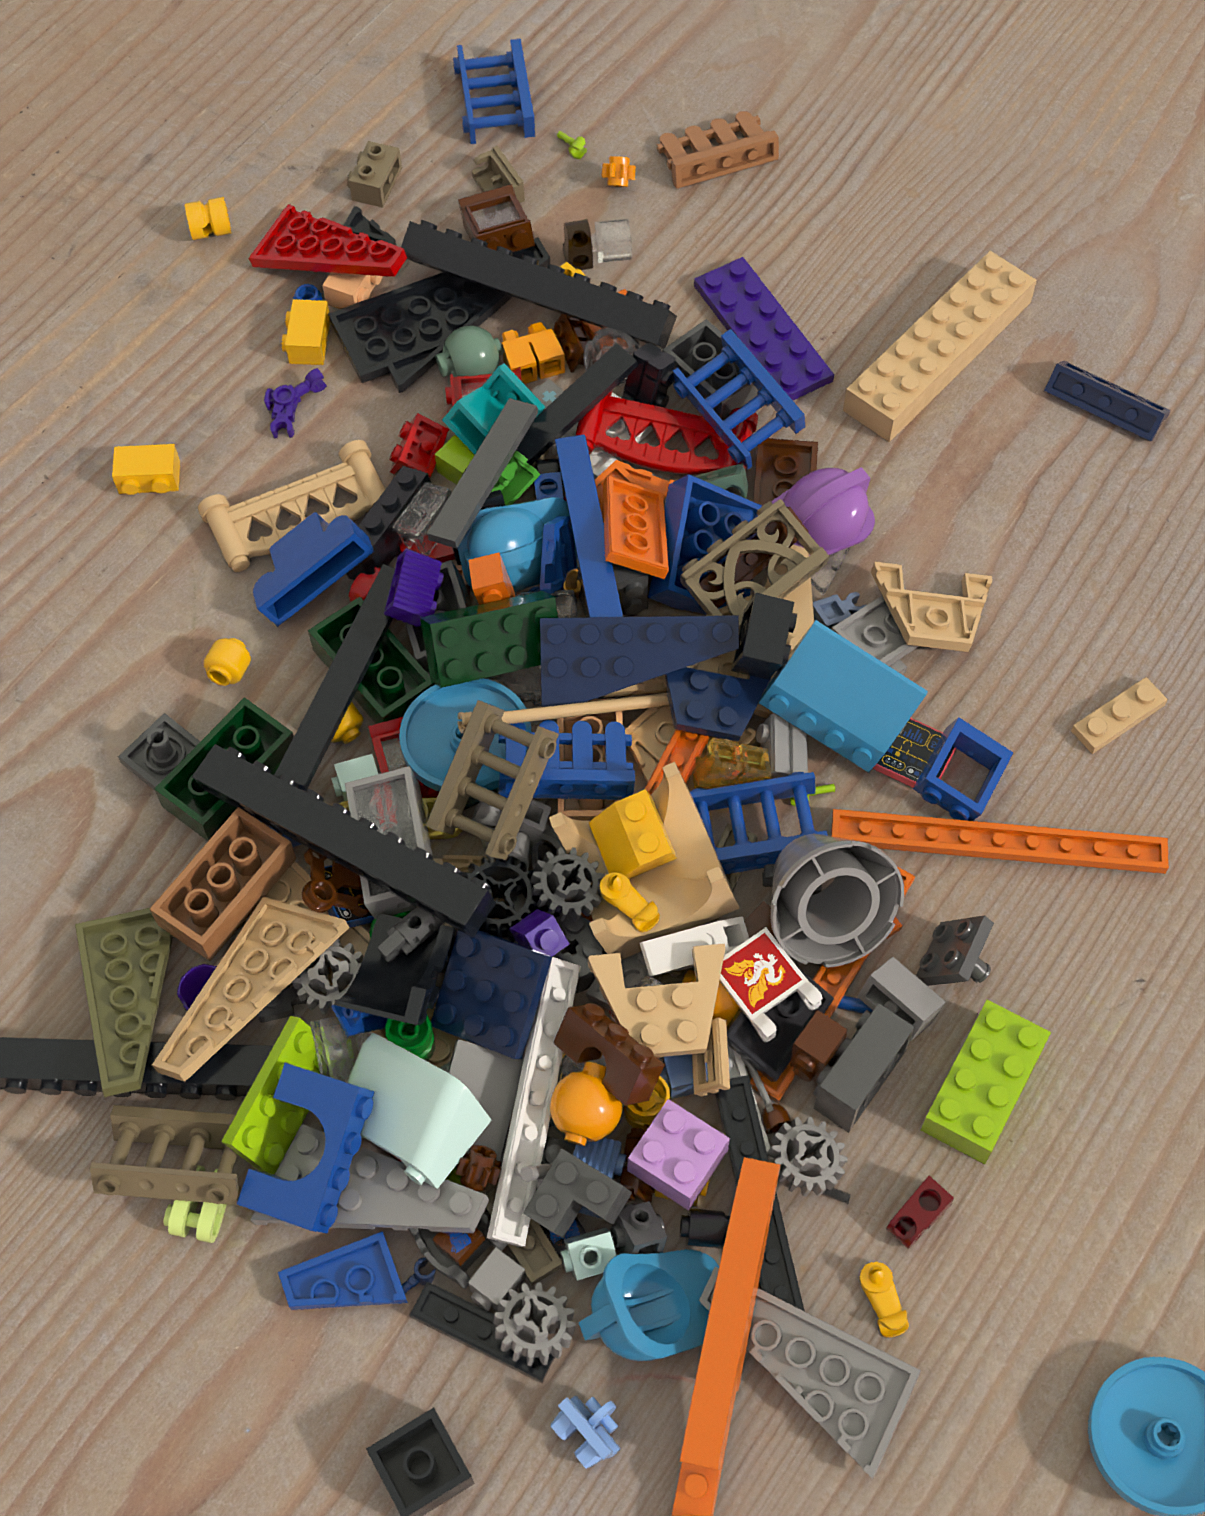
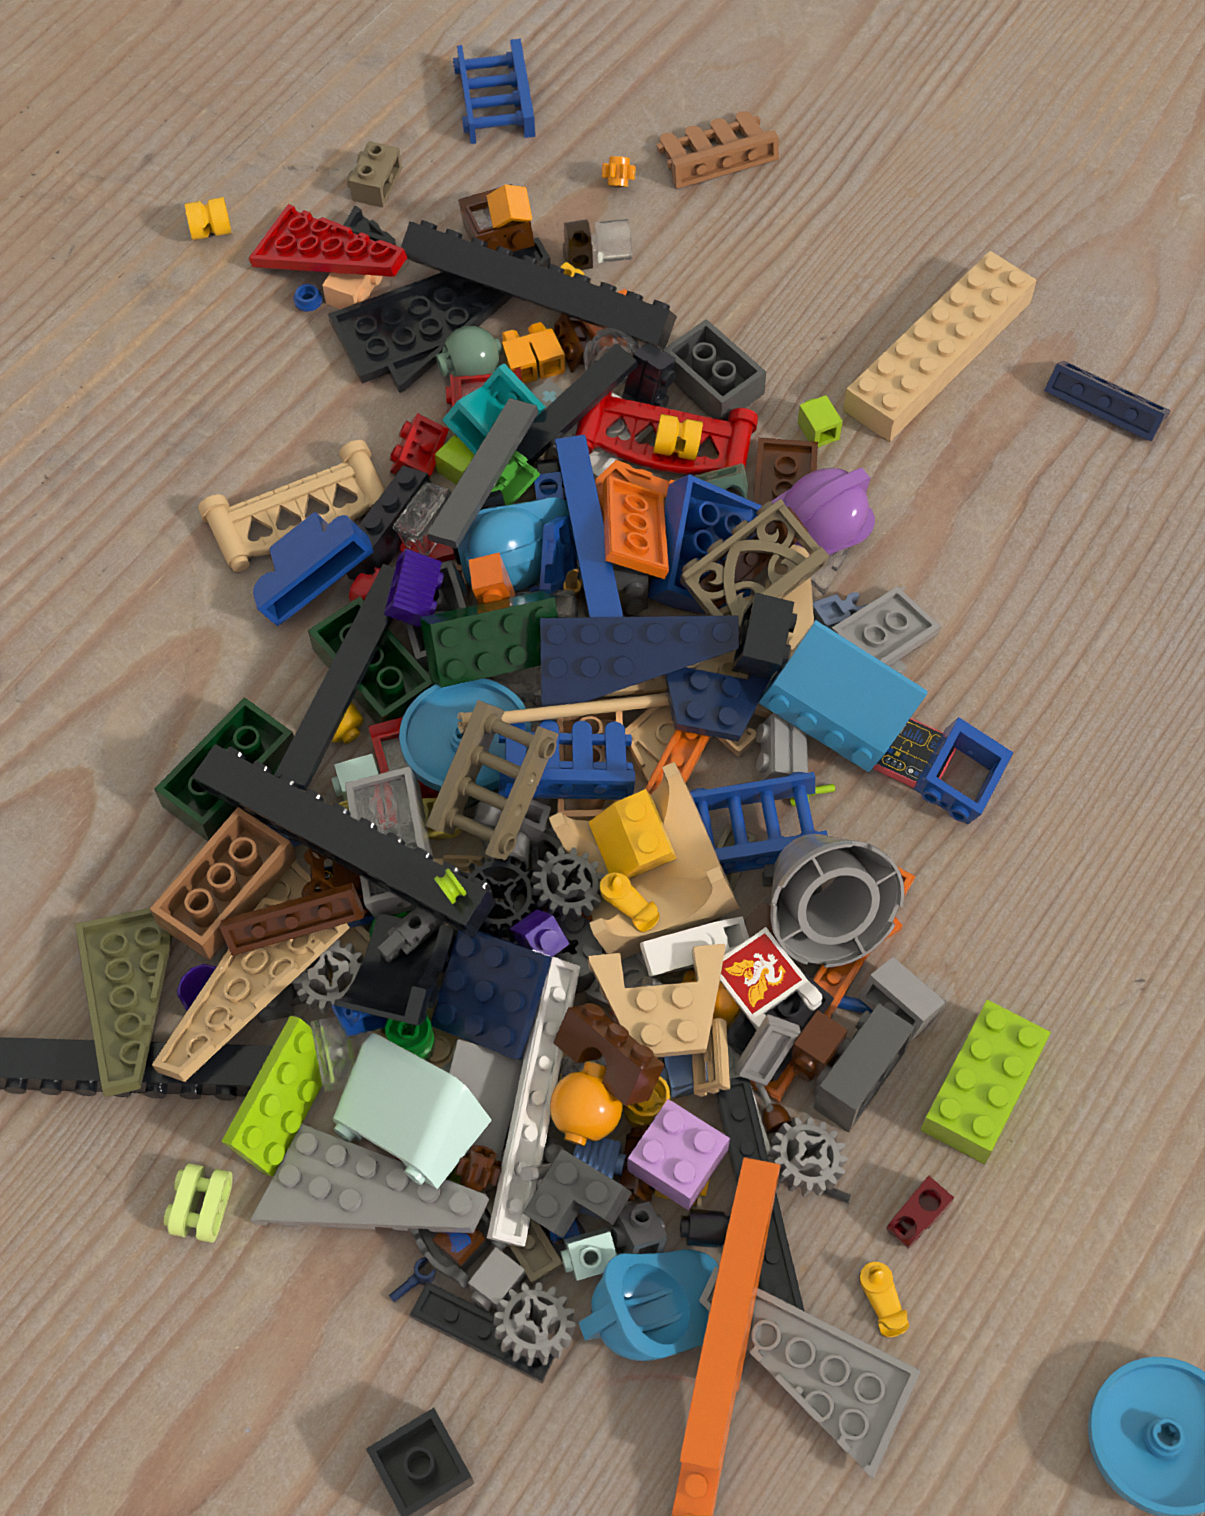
dark tan fence [90,1105,239,1205] -> none
yellow brick [112,444,180,495] -> none
dark grey plate [118,713,200,790] -> none
yellow head [203,638,251,686] -> none
blue arch [237,1063,375,1234] -> none
dark purple piece [264,368,327,438] -> none
blue wing [278,1231,408,1310] -> none
yellow brick [282,299,330,365] -> none
dark tan hinge [472,145,525,212] -> none
light blue hips [550,1396,621,1469] -> none
lime hand [557,131,587,159] -> none
blue fence [673,329,805,469] -> none
clear yellow hips [693,738,771,789] -> none
dark purple plate [694,257,834,400] -> none
orange plate [831,809,1169,874] -> none
tan wing [871,562,992,652] -> none
dark grey plate [916,915,994,986] -> none
tan plate [1071,677,1168,754] -> none
none -> reddish brown plate [219,882,365,956]
none -> lime bush [434,868,467,904]
none -> light orange panel [486,184,532,228]
none -> yellow wheel [653,414,703,461]
none -> light grey tile [734,1014,801,1085]
none -> lime brick [797,395,843,447]

